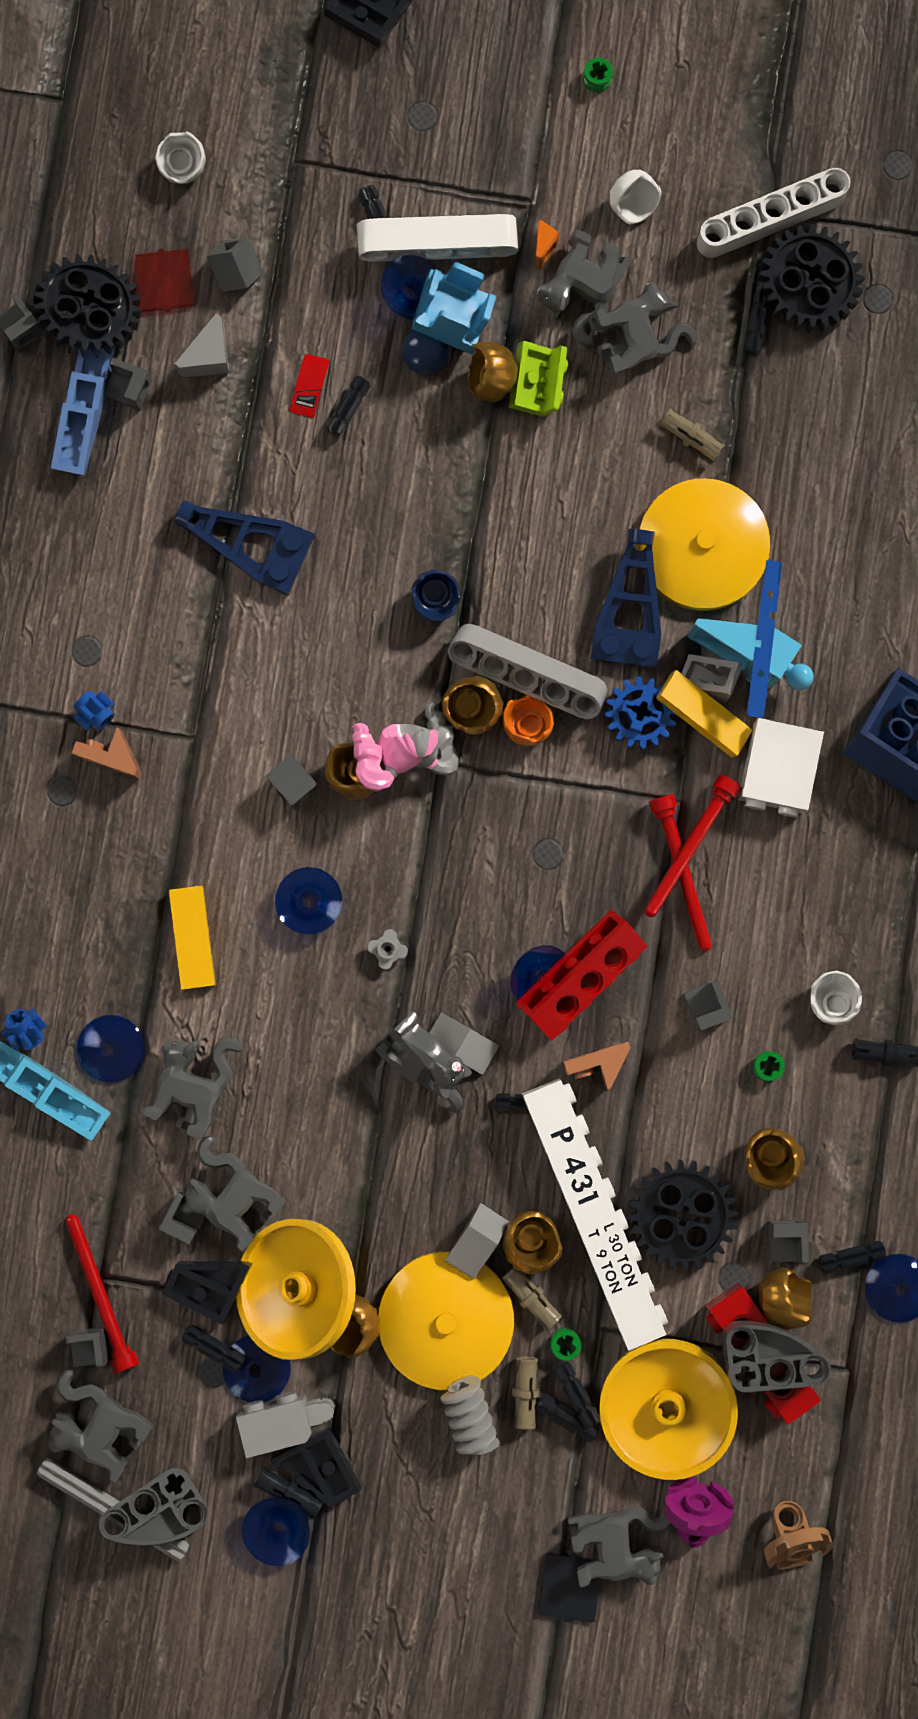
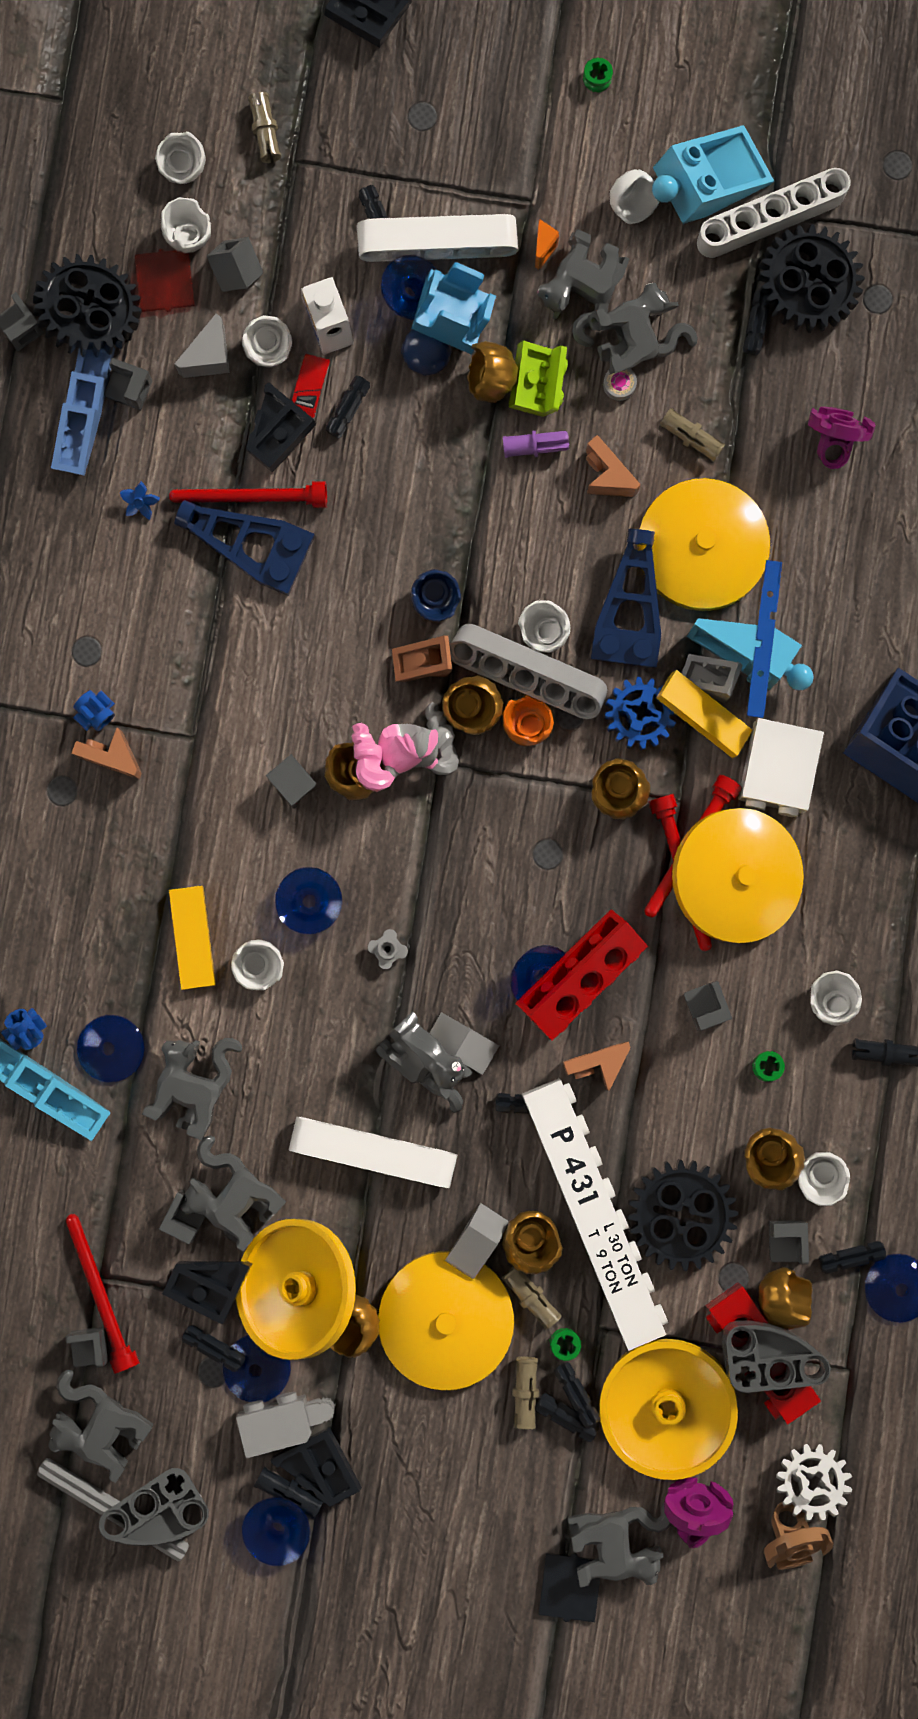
light grey piece [440,1376,500,1455] -> none
none -> blue plant [120,481,160,520]
none -> white hair [161,197,211,253]
none -> red piece [169,481,327,508]
none -> white hair [231,940,284,990]
none -> white hair [242,315,292,367]
none -> black wing [246,382,316,472]
none -> dark tan pin [248,92,281,163]
none -> white beam [289,1117,457,1188]
none -> white torso [301,277,354,355]
none -> nougat slope [392,636,452,682]
none -> medium lavender axle [503,430,569,458]
none -> white hair [518,601,570,652]
none -> nougat slope [586,435,641,497]
none -> pearl gold hair [591,758,650,819]
none -> tile [603,369,637,401]
none -> medium azure slope [652,125,774,224]
none -> yellow dish [672,808,804,943]
none -> white gear [776,1444,852,1522]
none -> white hair [798,1152,850,1206]
none -> magenta tile [808,407,875,469]

